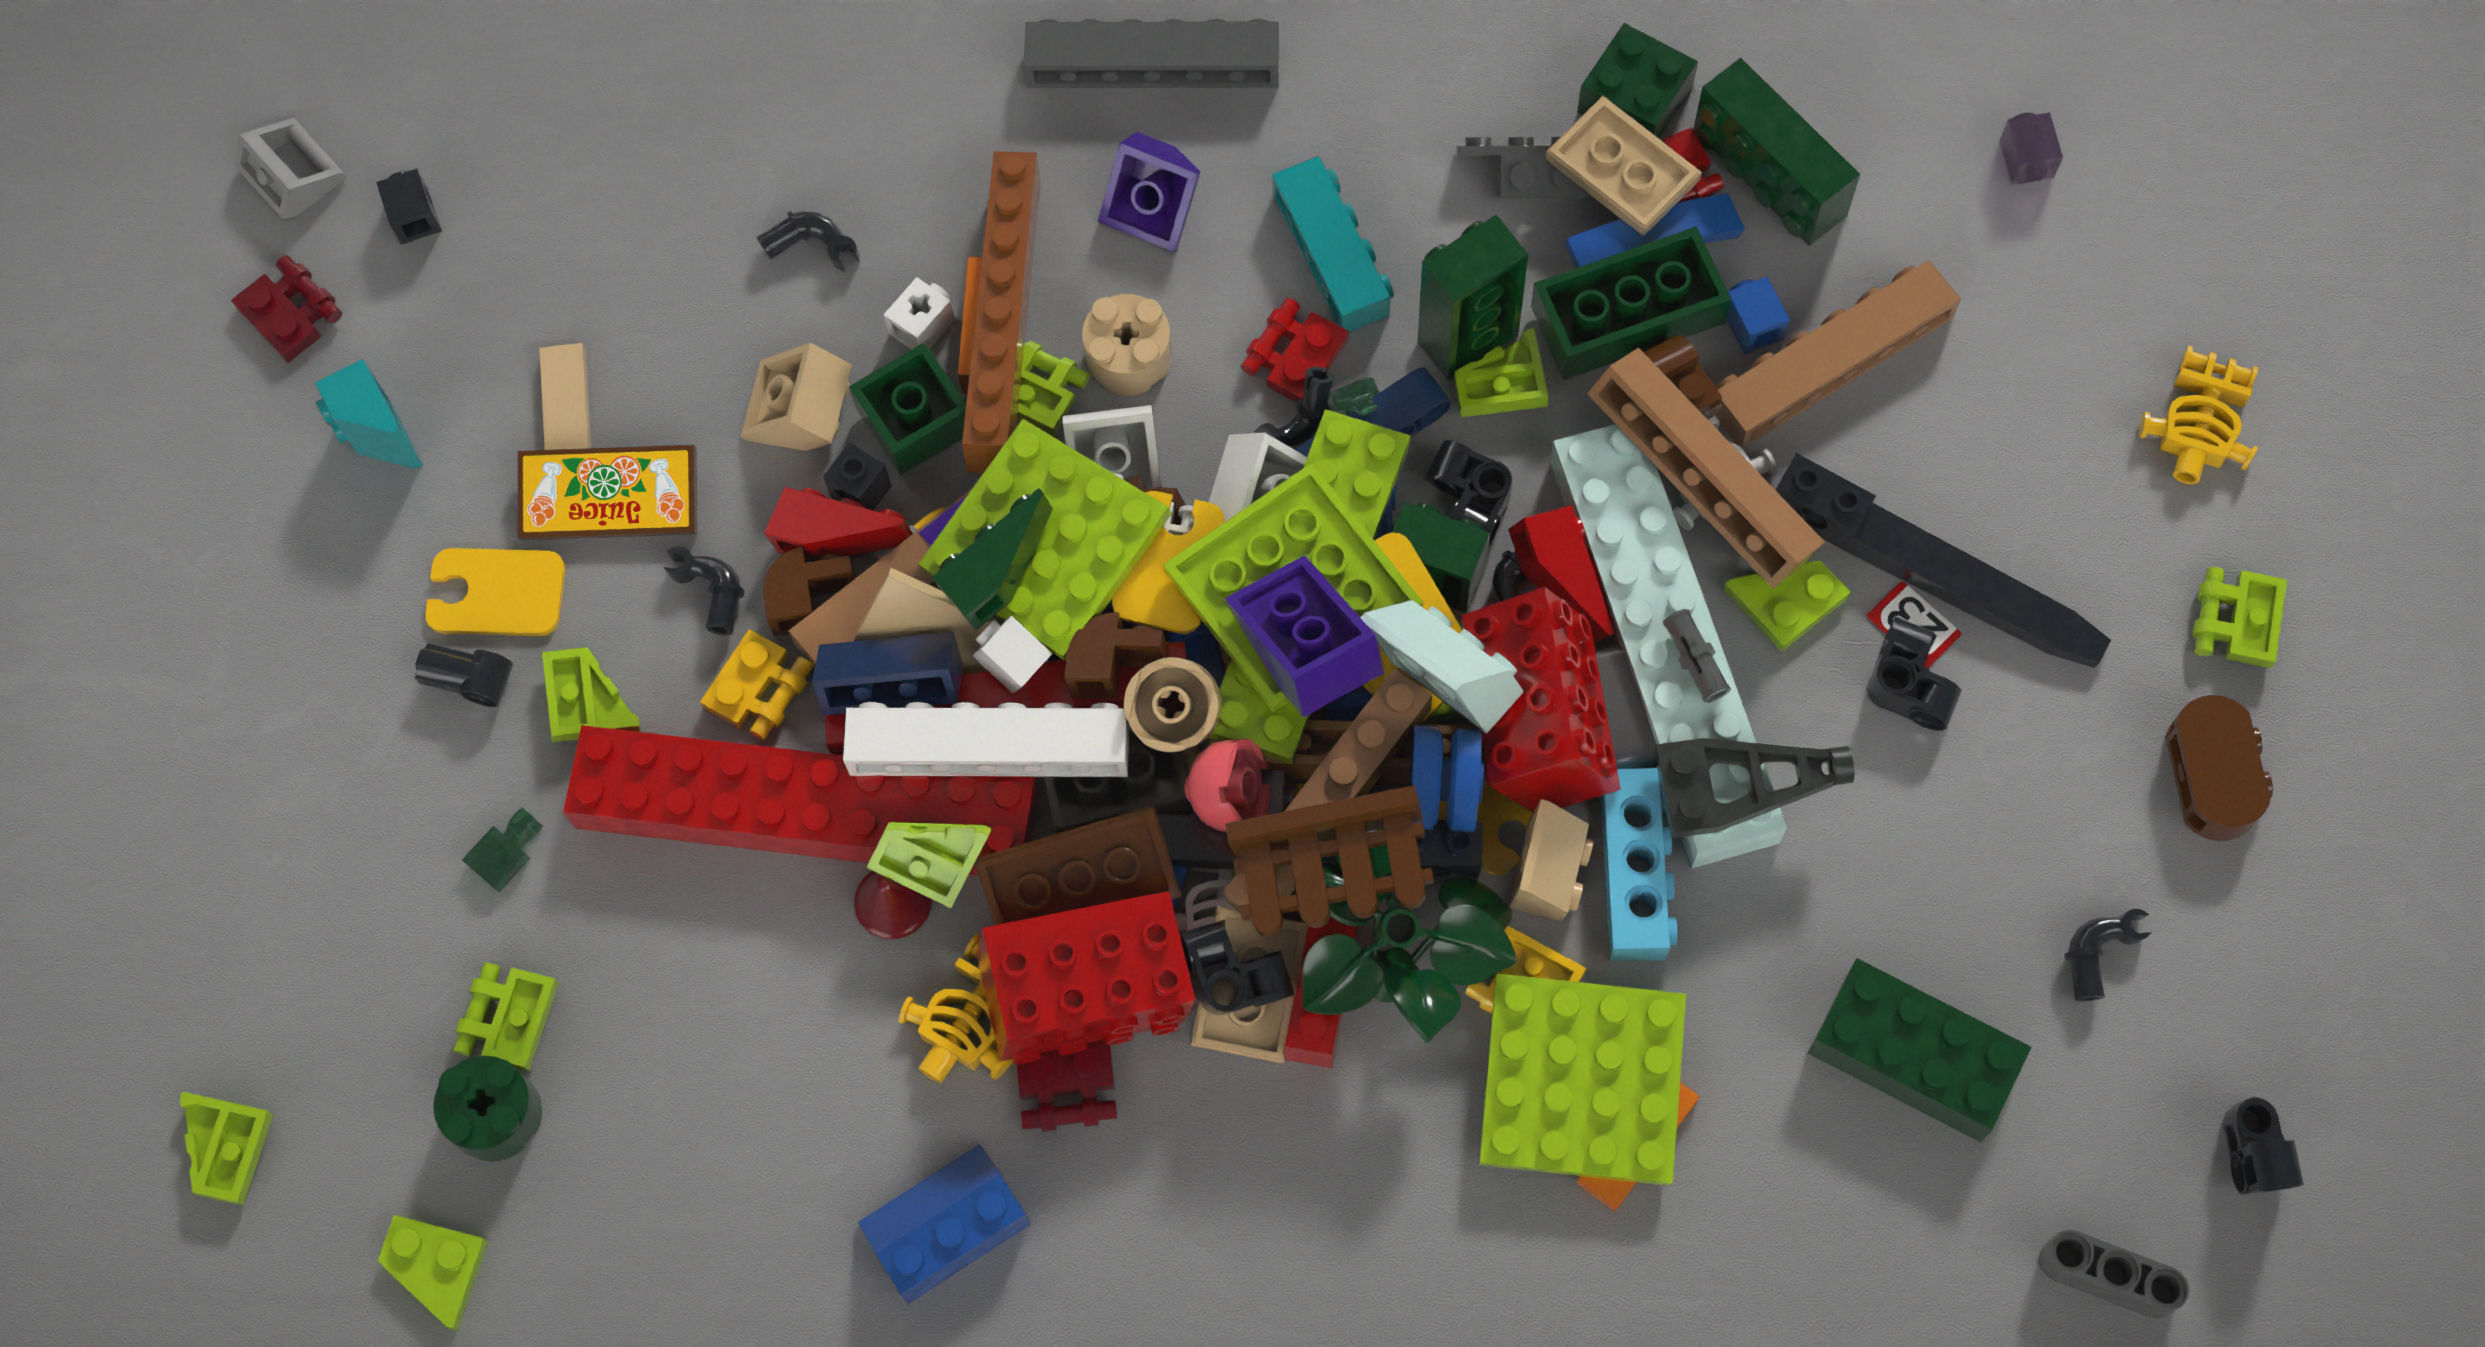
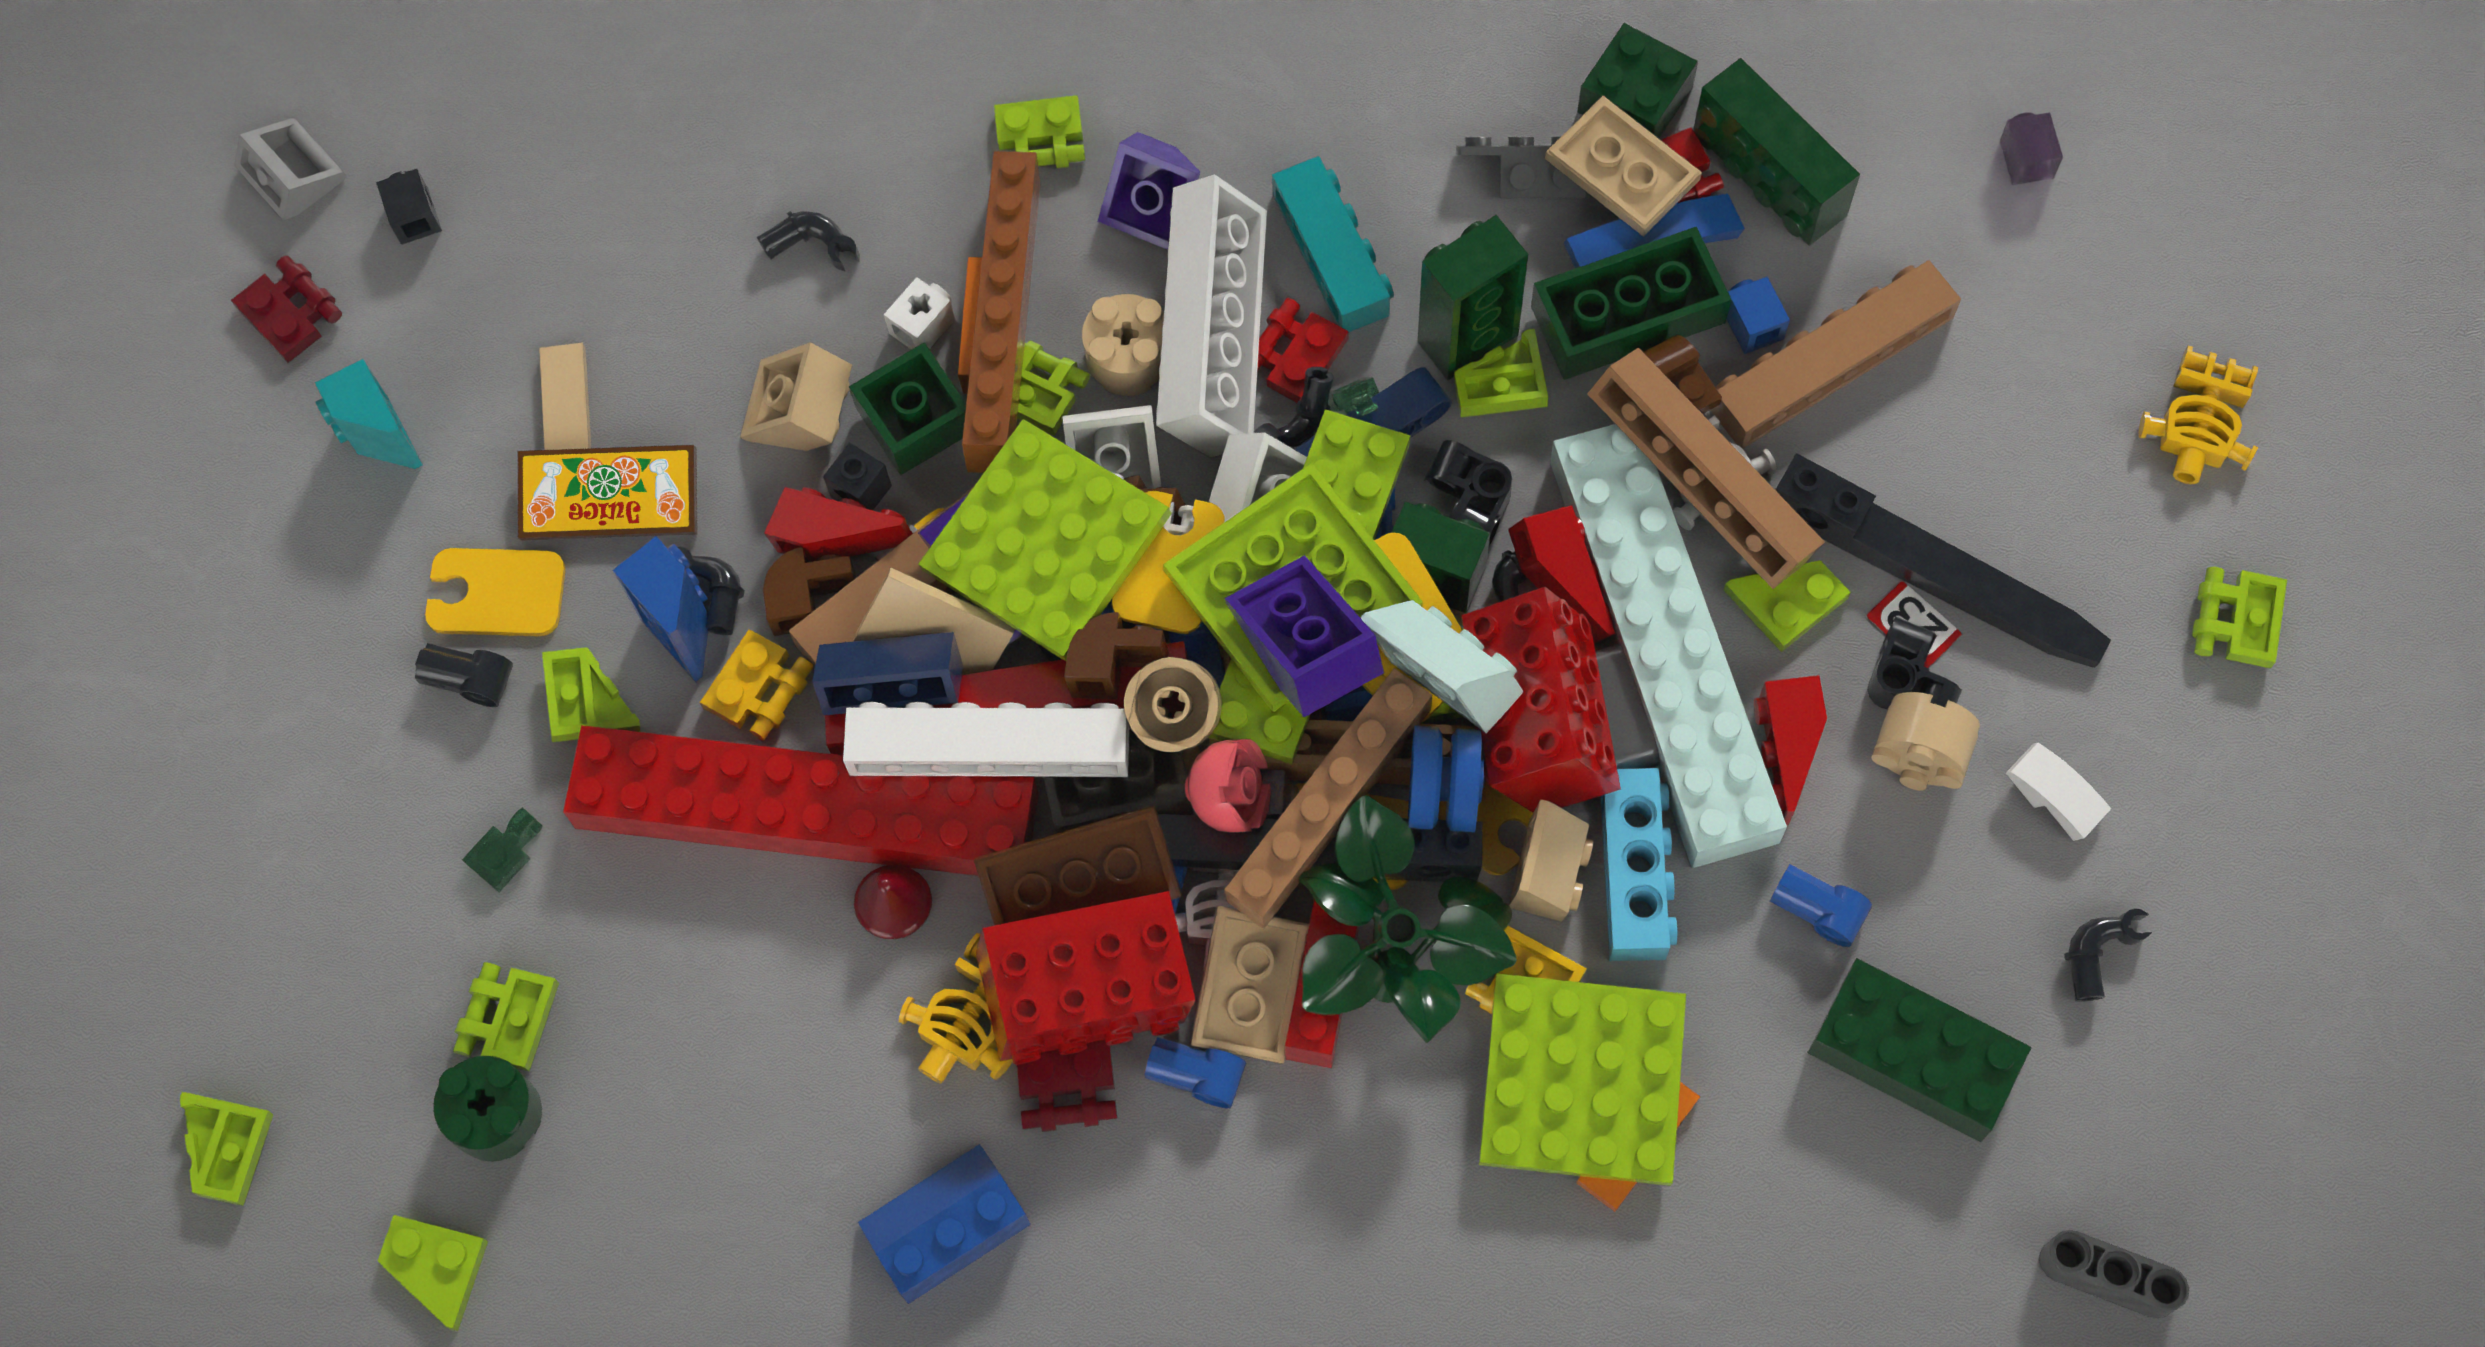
lime wing [866,822,991,908] -> none
dark green slope [932,488,1053,631] -> none
white brick [973,616,1052,693] -> none
dark grey brick [1024,19,1279,88] -> none
black piece [1180,919,1295,1015] -> none
reddish brown fence [1225,785,1434,937] -> none
pearl dark grey plate [1655,738,1855,839] -> none
dark grey pin [1663,609,1731,703] -> none
reddish brown brick [2165,695,2273,841] -> none
black piece [2223,1097,2304,1195] -> none
none -> blue slope [613,536,708,683]
none -> lime plate [994,95,1086,169]
none -> blue piece [1144,1037,1246,1109]
none -> white brick [1156,174,1267,458]
none -> red slope [1754,675,1827,825]
none -> blue piece [1770,864,1872,947]
none -> tan brick [1871,692,1980,791]
none -> white slope [2006,743,2111,841]

